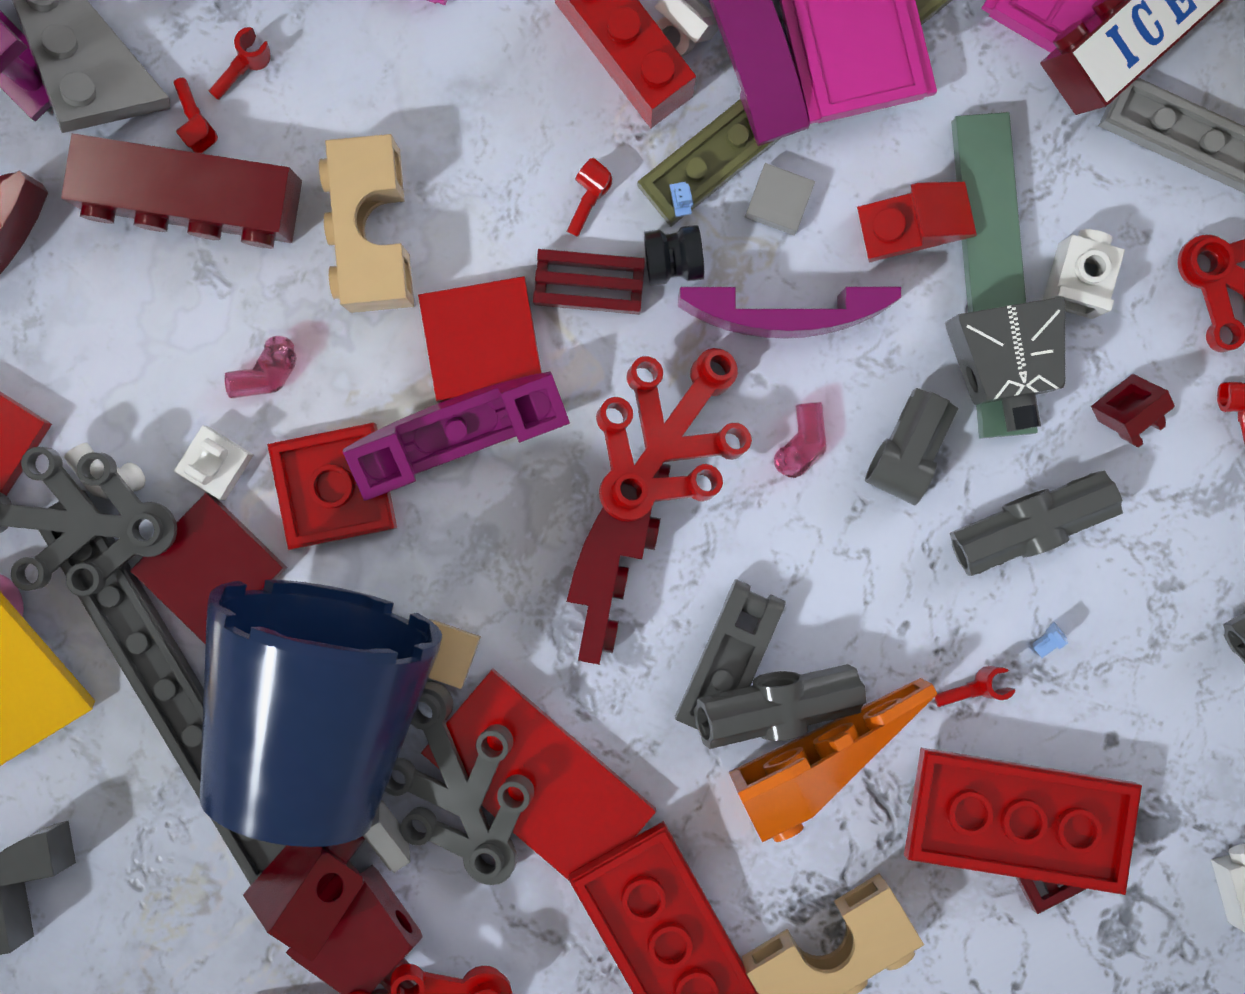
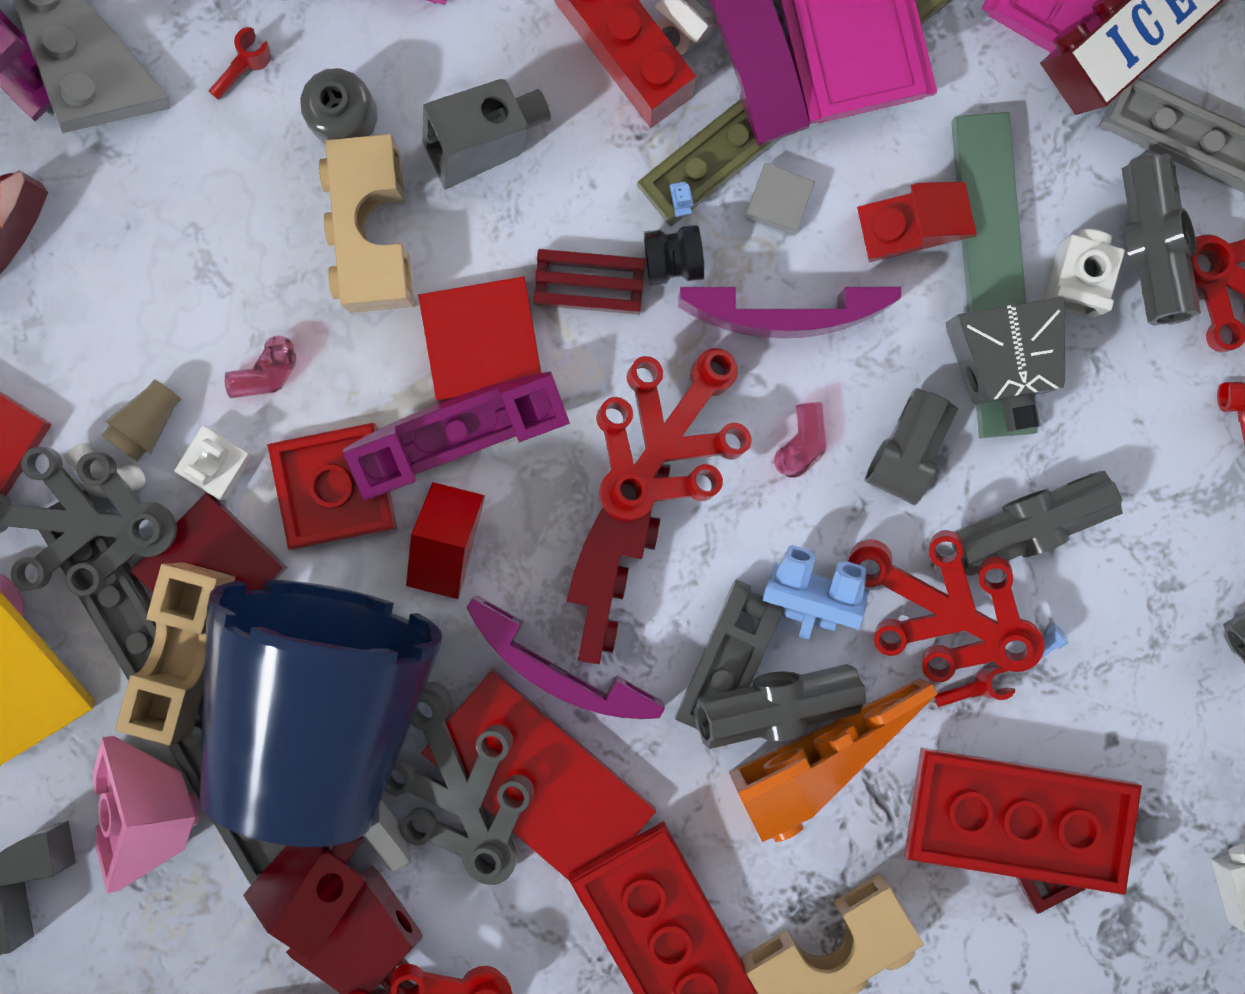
dark red brick [61,133,302,249] -> none
red hand [173,78,218,153] -> none
tan tile [429,619,481,689] -> none
red hand [566,158,612,237] -> none
dark red tile [1091,374,1175,448] -> none
none -> bright pink slope [93,736,199,893]
none -> dark tan cone [101,379,181,462]
none -> tan arch [115,562,236,746]
none -> dark grey head [300,68,377,145]
none -> red slope [406,482,485,599]
none -> dark grey torso [422,79,551,190]
none -> magenta slope [467,595,665,719]
none -> light blue hips [762,545,869,640]
none -> red plant [848,530,1045,682]
none -> dark grey piece [1121,153,1201,326]

